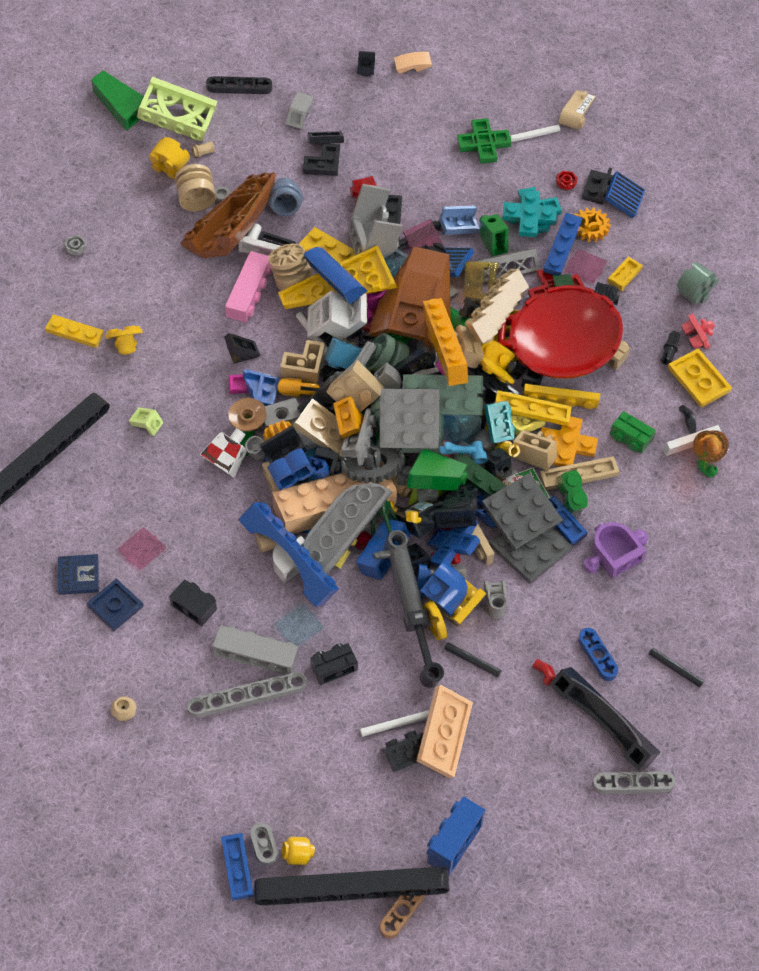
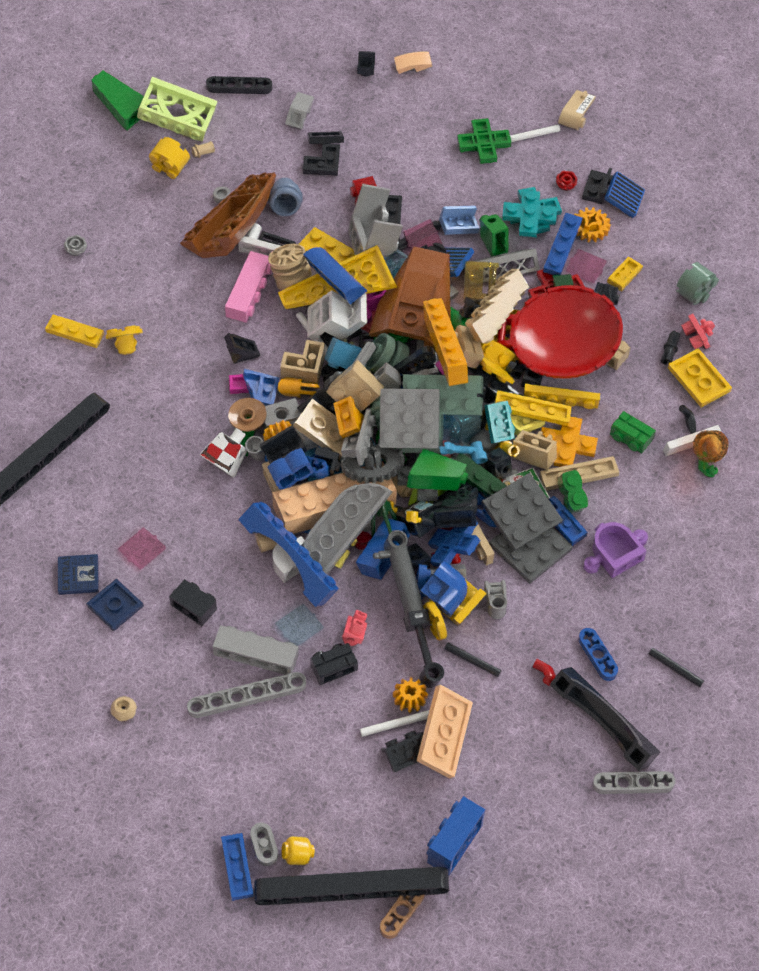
yellowish green bracket [129,407,163,436] -> none
tan wheel [175,164,216,212] -> none
none -> coral hips [342,610,367,646]
none -> light orange gear [393,677,428,714]

